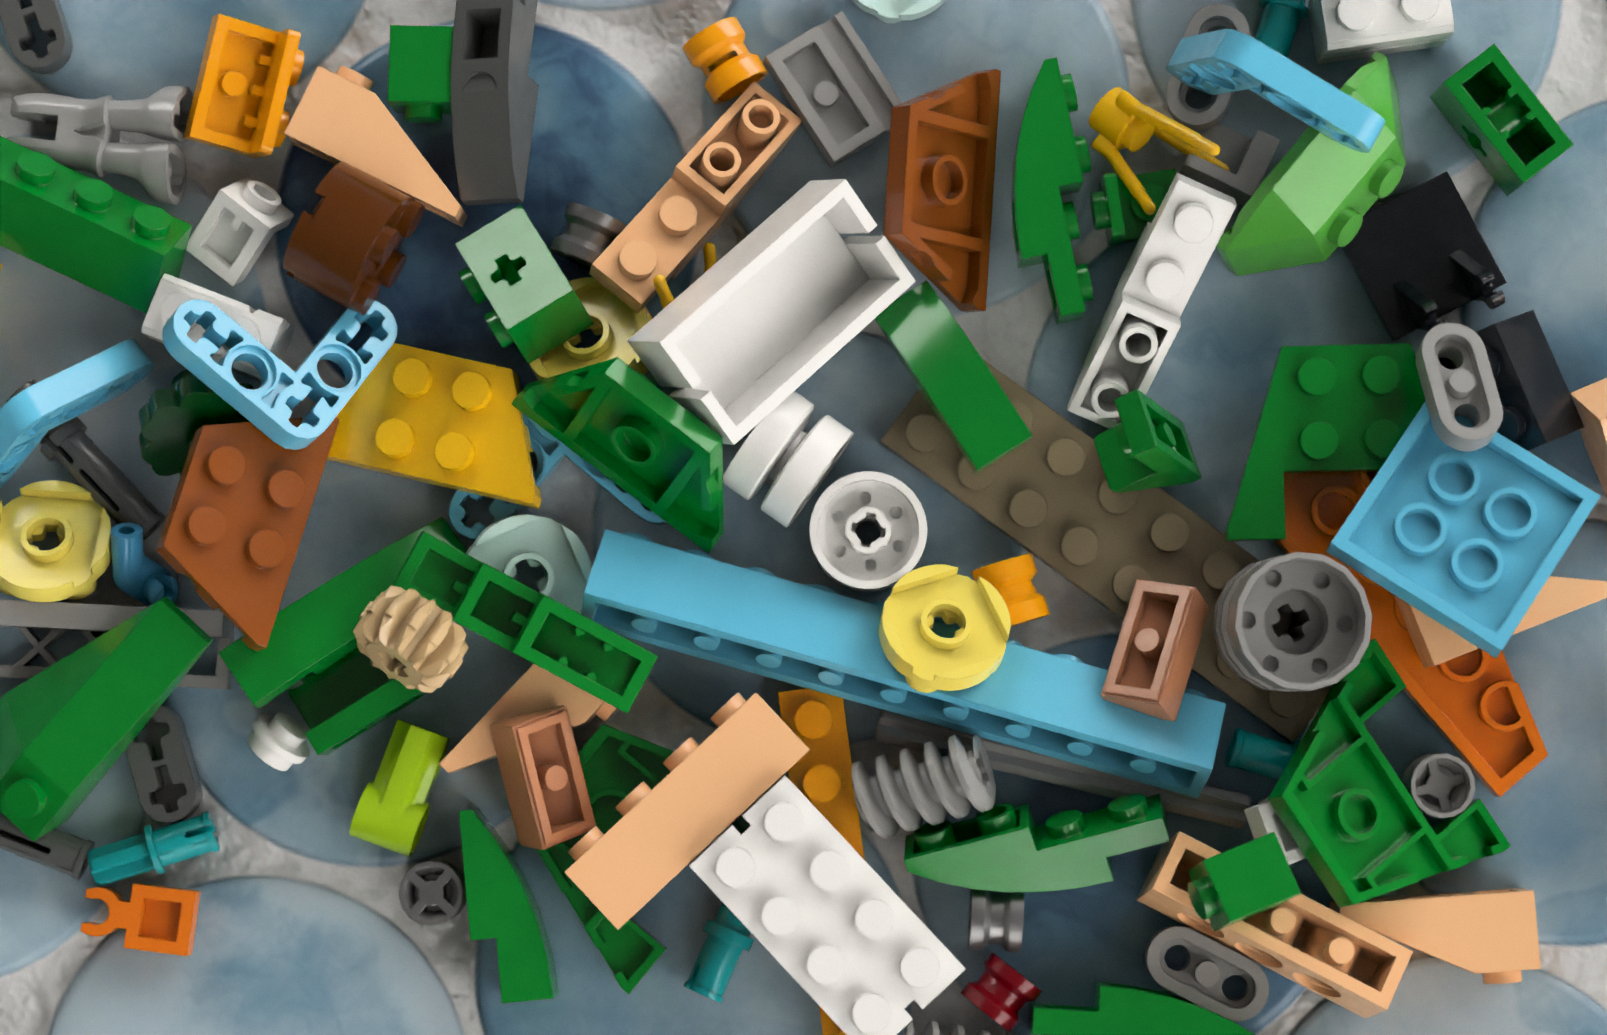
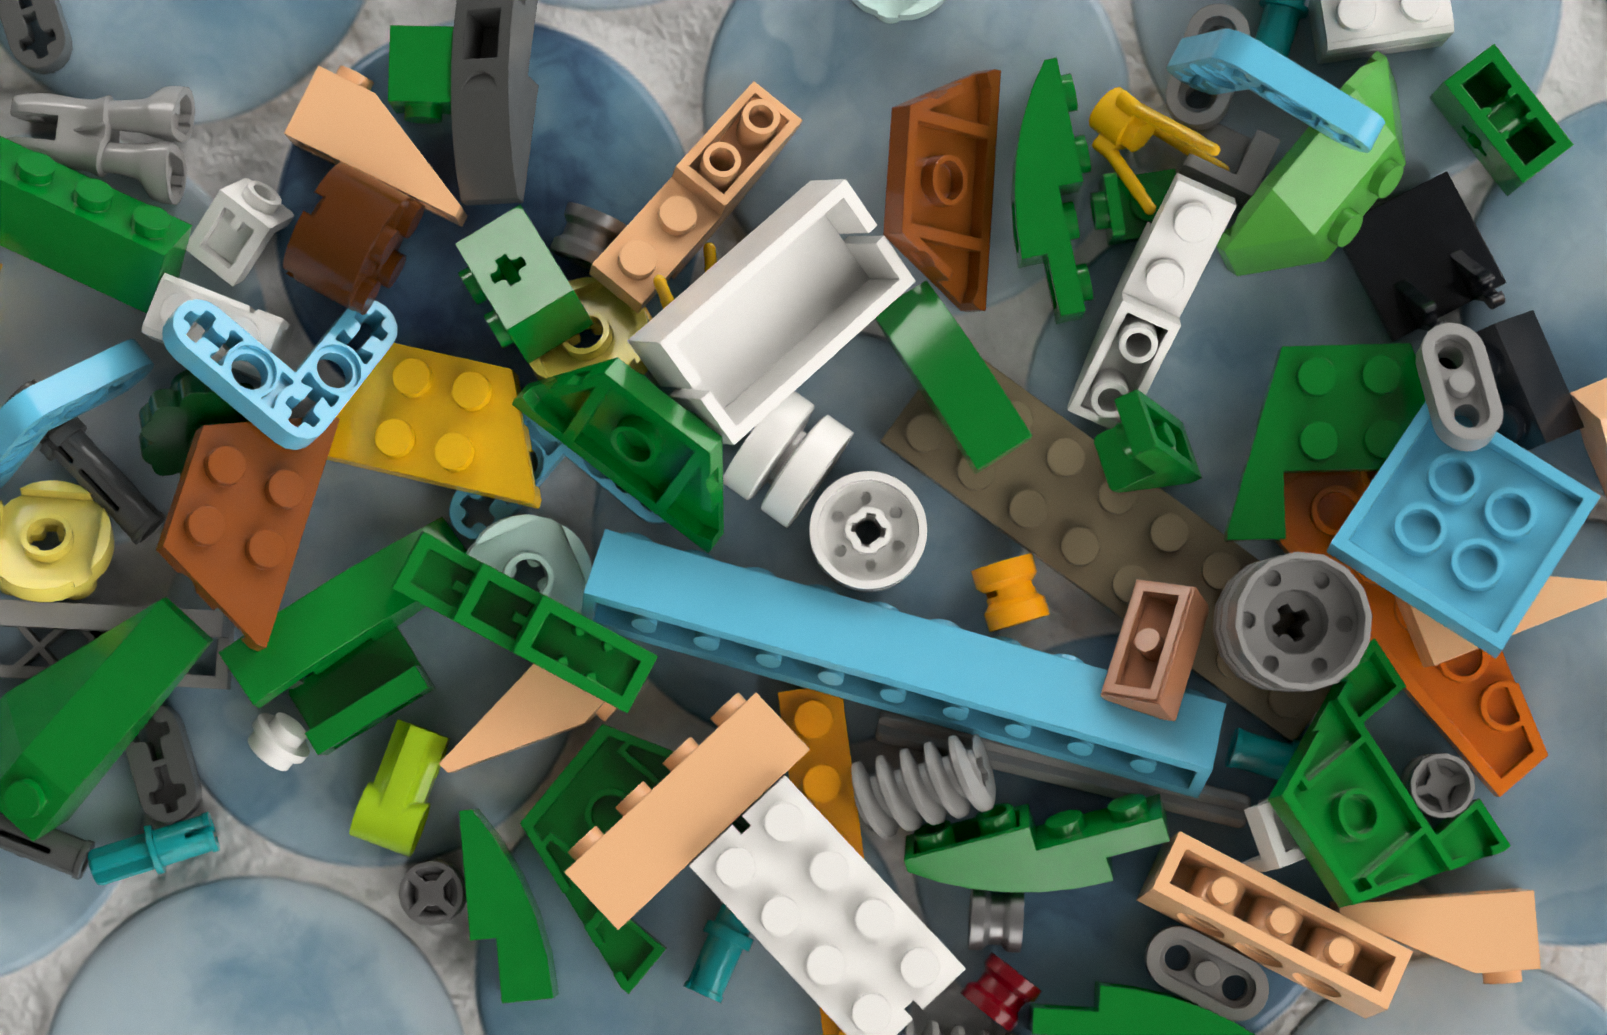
orange plate [80,883,201,956] -> none
dark azure arm [111,522,180,605] -> none
light orange bracket [183,14,304,159] -> none
tan gear [353,585,469,693] -> none
nougat slope [490,705,596,850] -> none
light orange wheel [682,17,768,104] -> none
light grey plate [763,11,902,168] -> none
light yellow plate [878,564,1011,693] -> none
green brick [1188,832,1301,932] -> none

